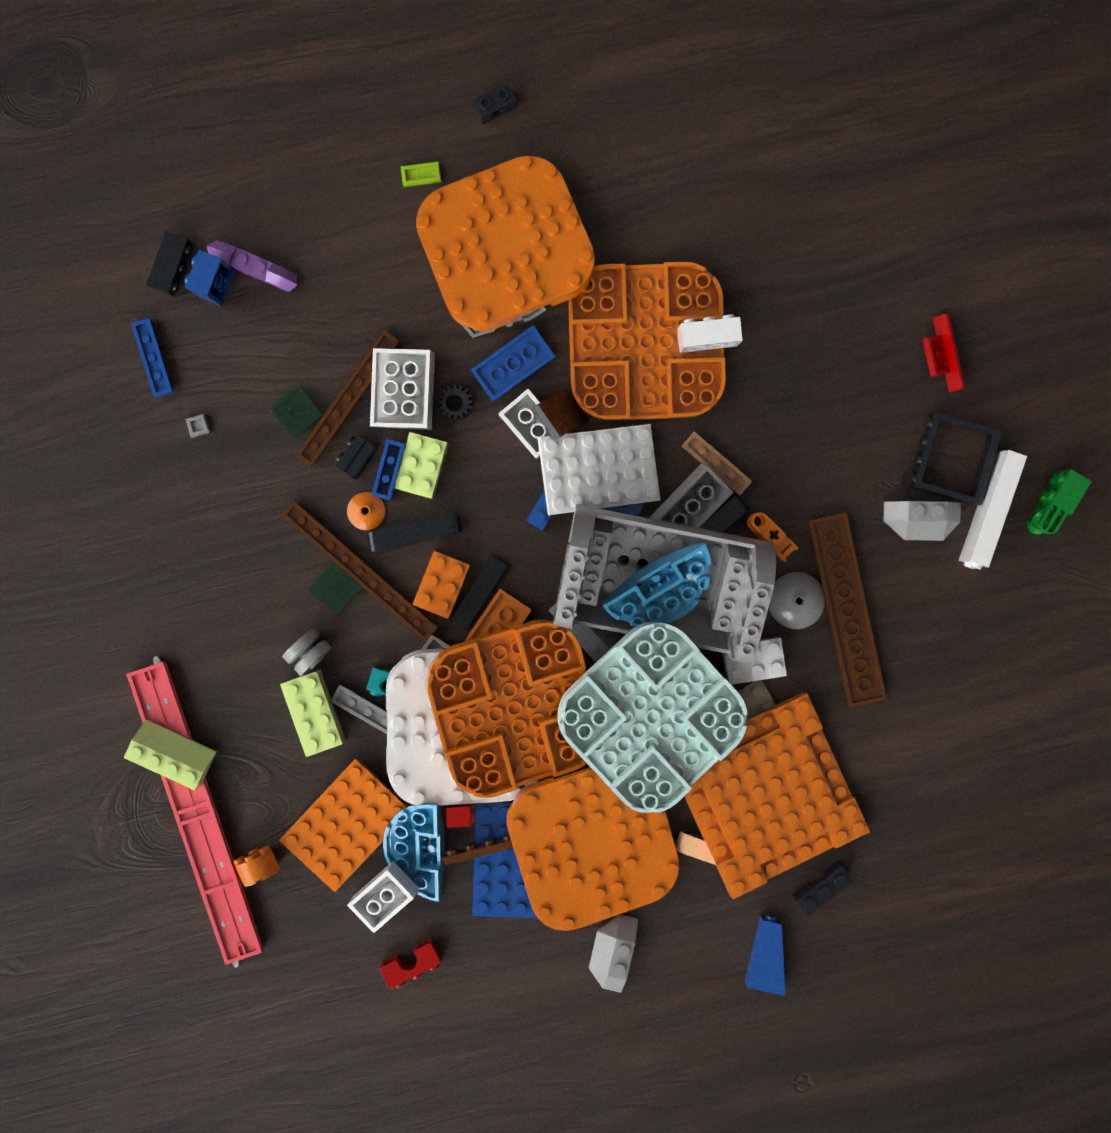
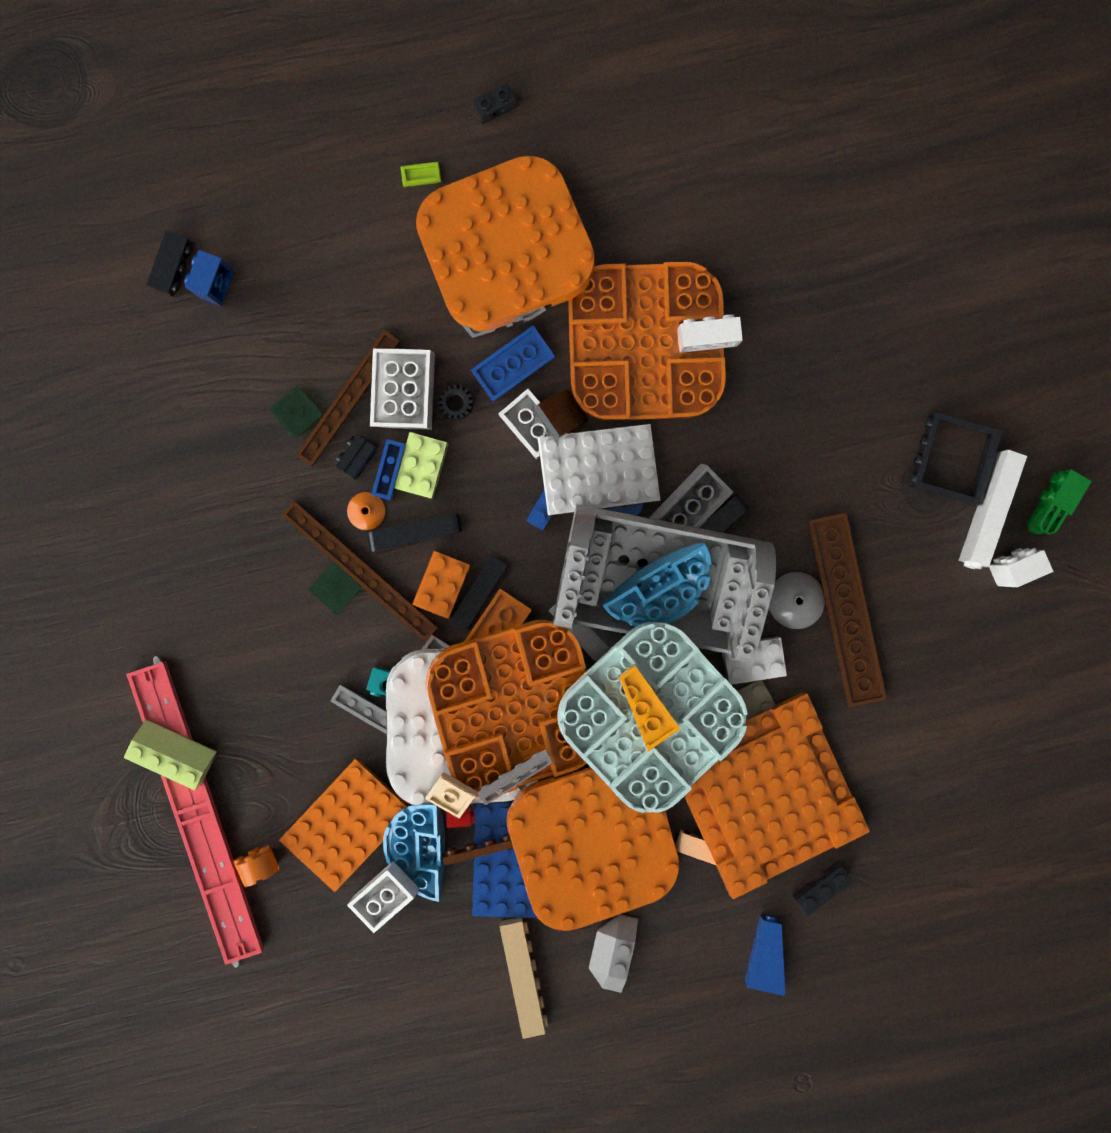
blue plate [131,318,174,398] -> none
light grey tile [185,414,211,438] -> none
medium lavender brick [207,240,297,292] -> none
yellowish green brick [280,670,346,757] -> none
light grey wheel [282,628,332,676] -> none
red arch [379,938,442,989] -> none
medium nougat plate [681,432,752,496] -> none
orange piece [746,513,798,562] -> none
light grey wedge [883,501,961,541] -> none
red bracket [922,313,965,392] -> none
none -> tan tile [426,772,478,818]
none -> light grey plate [477,750,552,805]
none -> tan brick [499,917,548,1039]
none -> light orange wing [618,664,680,751]
none -> white brick [989,548,1053,587]

